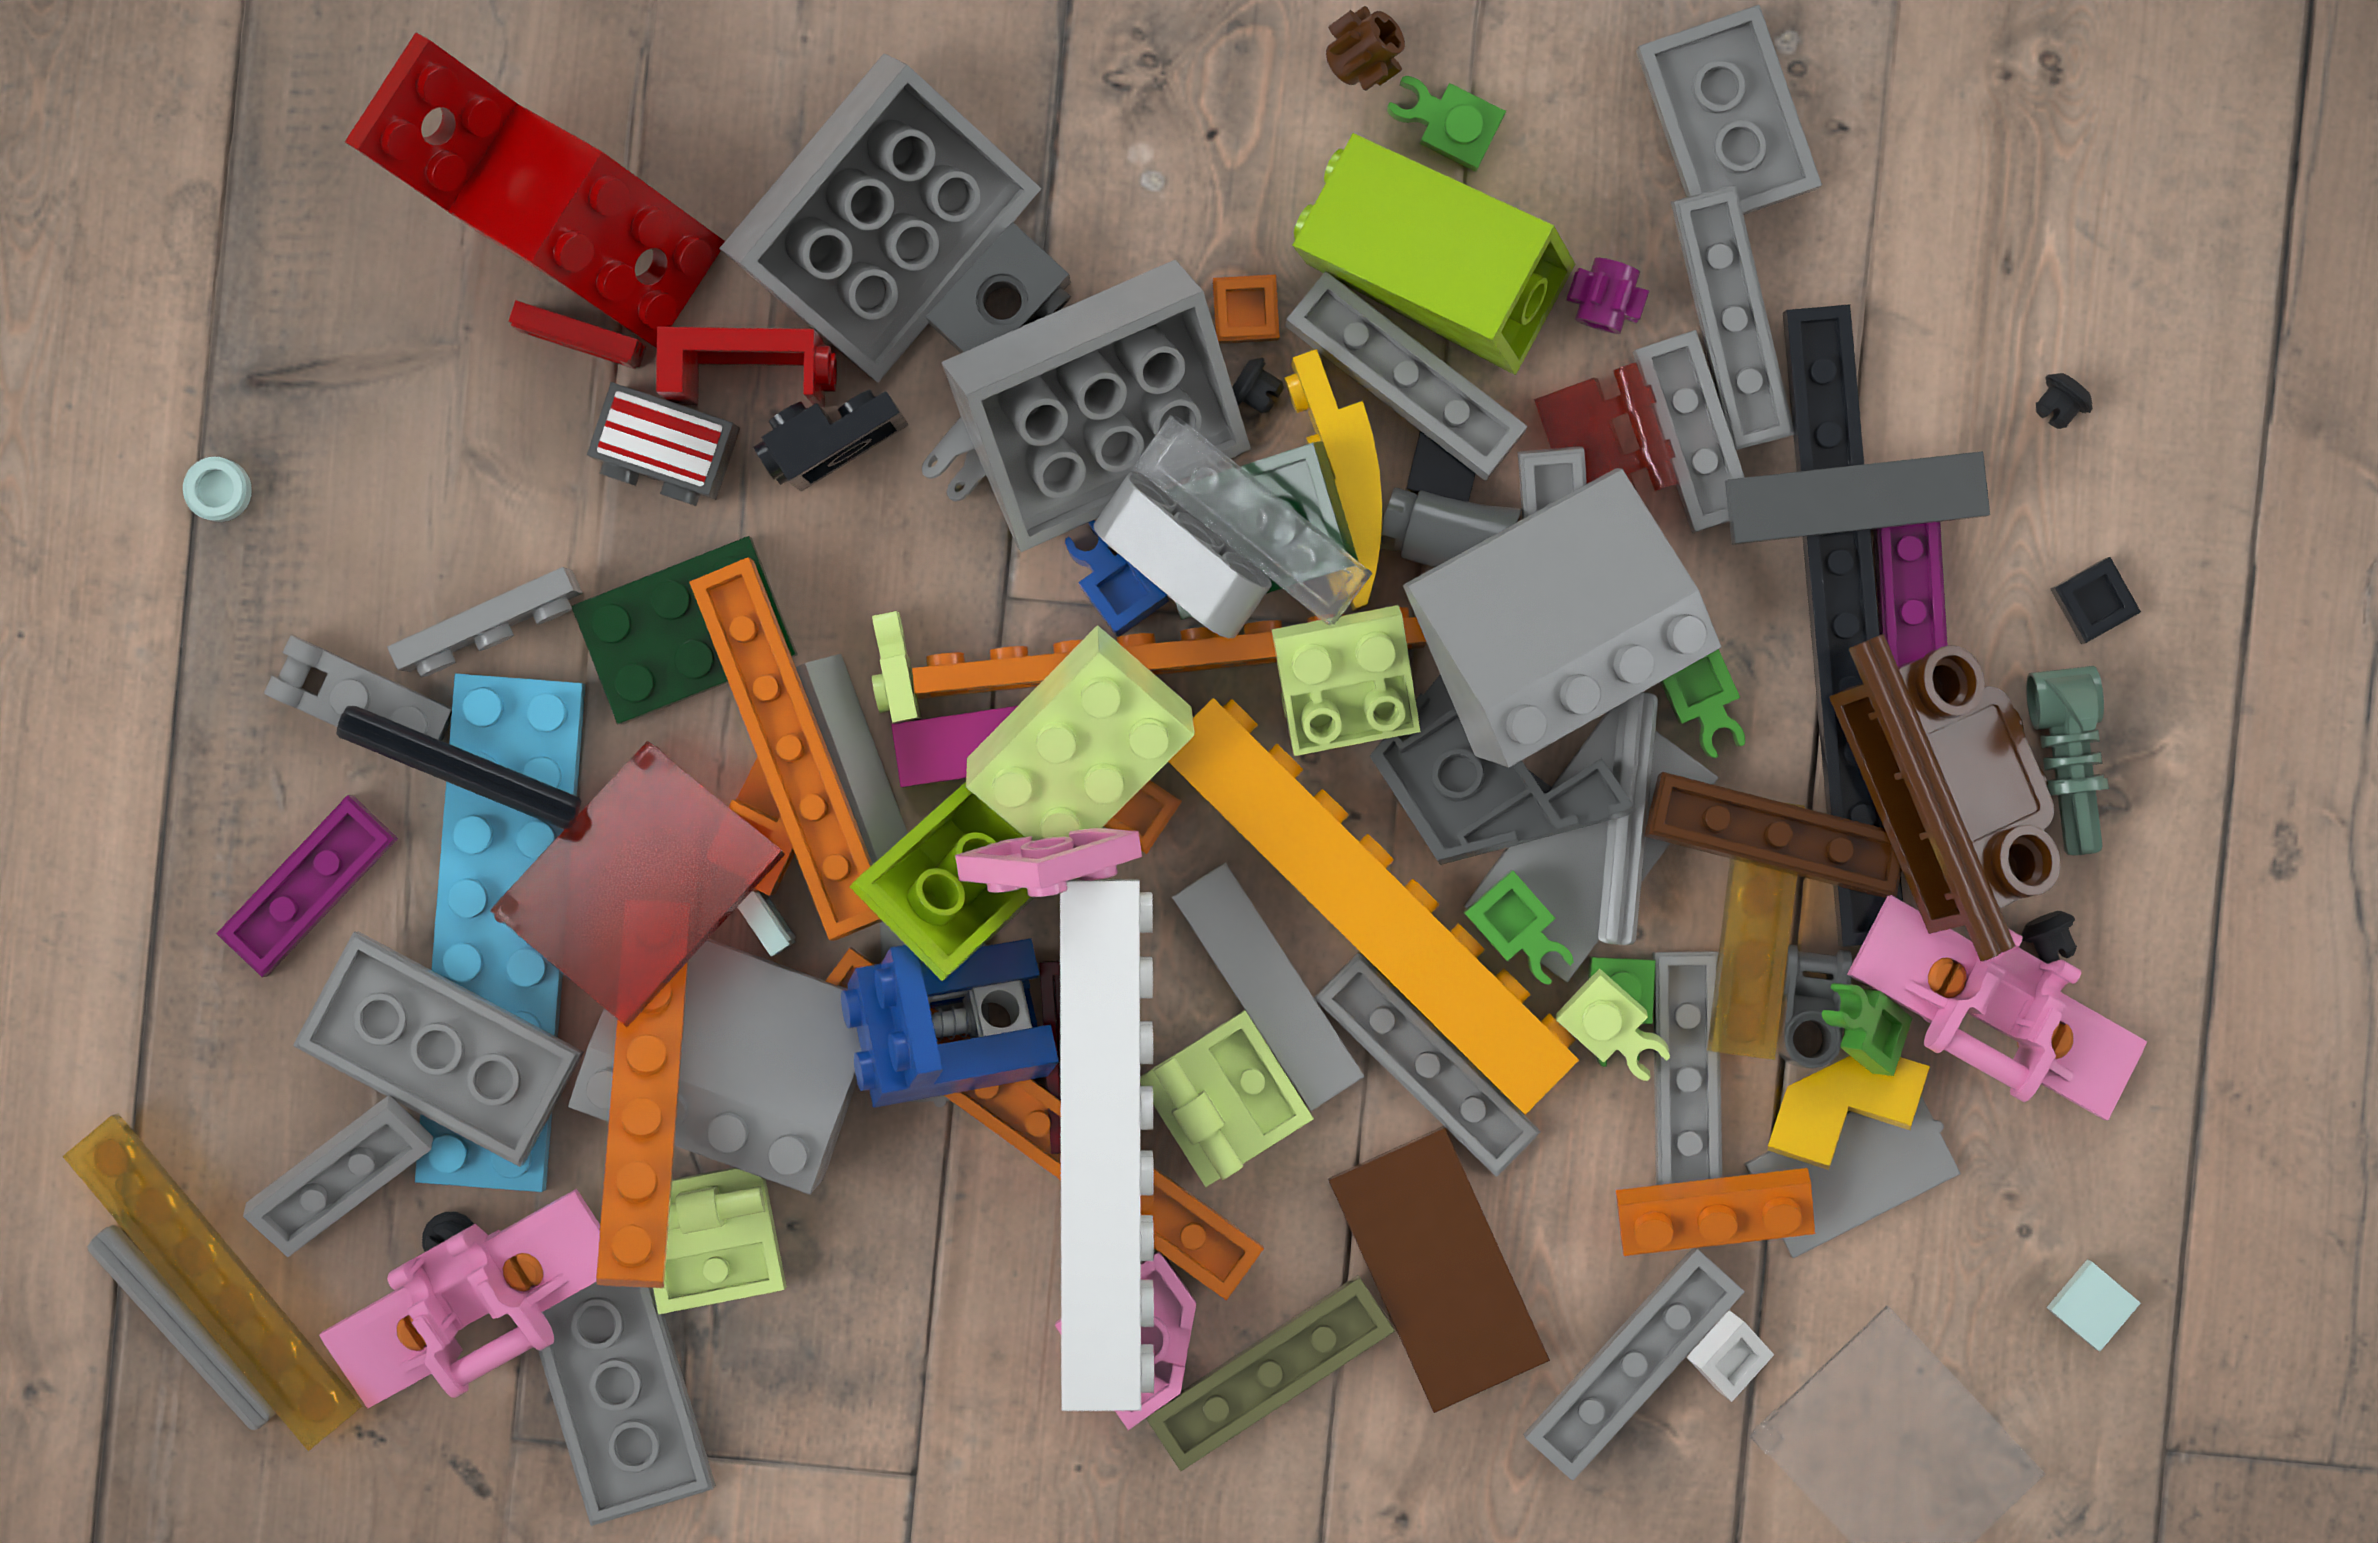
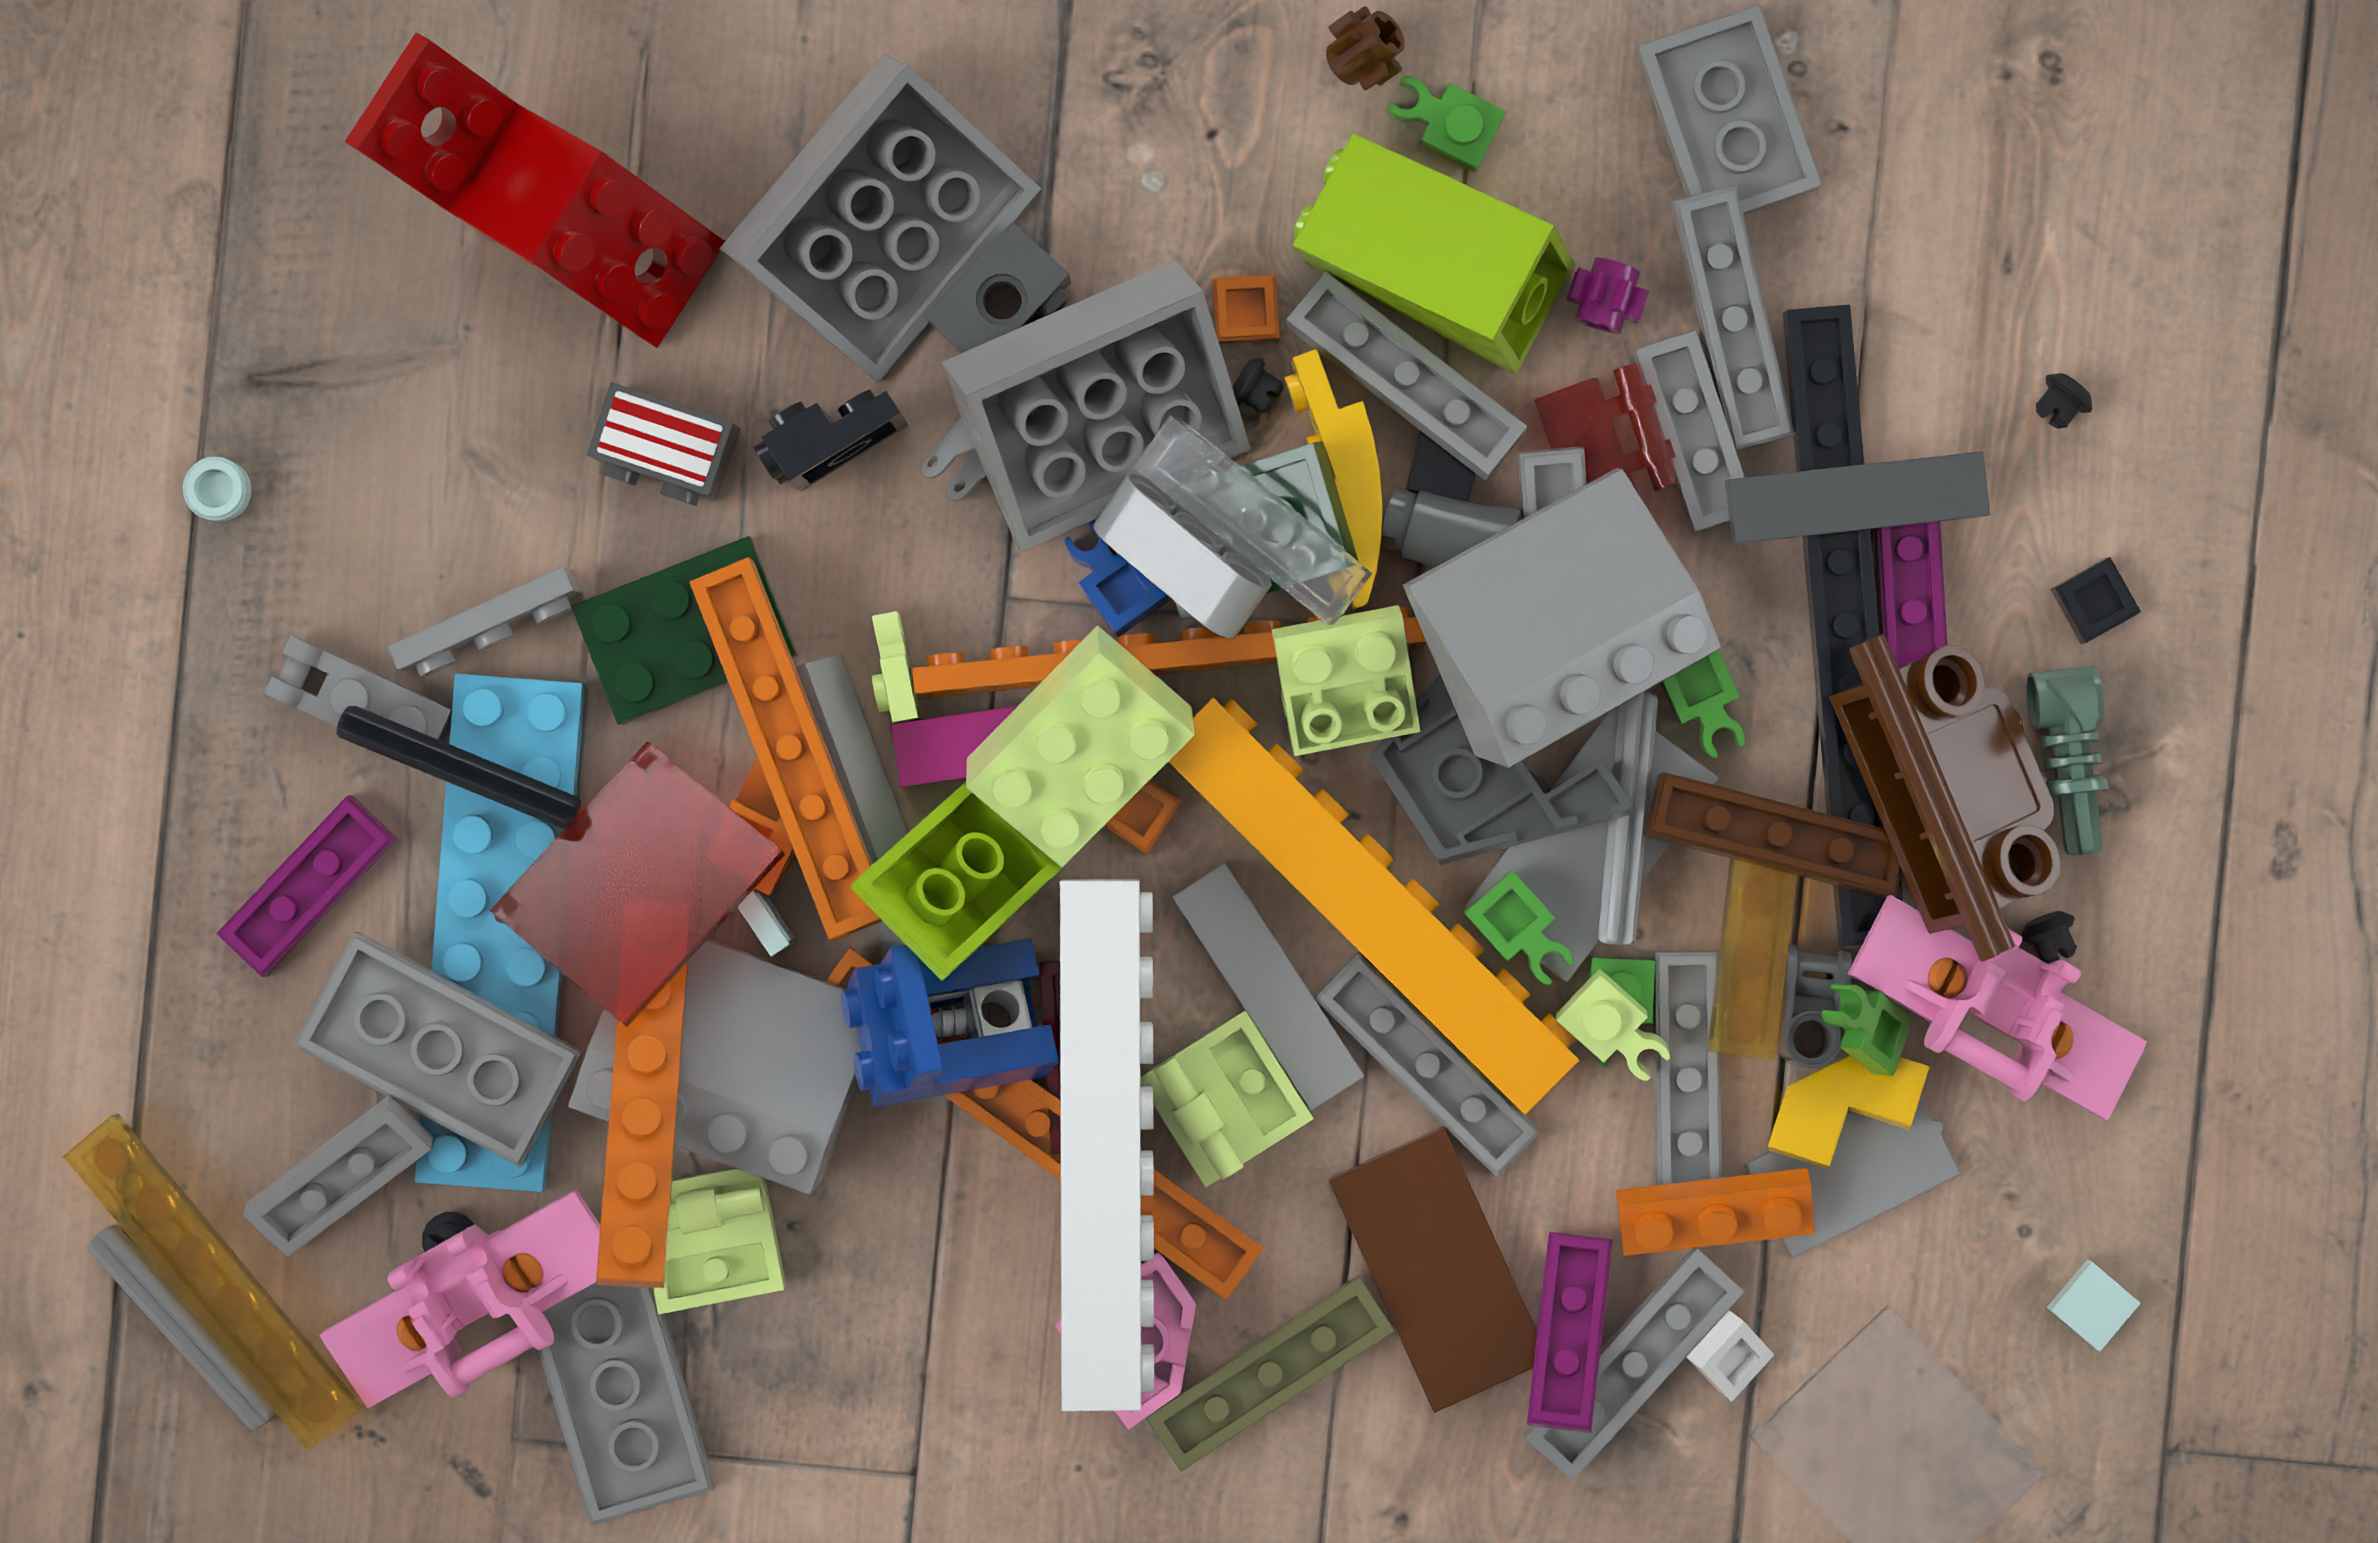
red tile [508,300,646,369] -> none
red panel [656,327,837,407] -> none
bright pink plate [955,828,1142,897] -> none
none -> magenta tile [1527,1232,1613,1433]

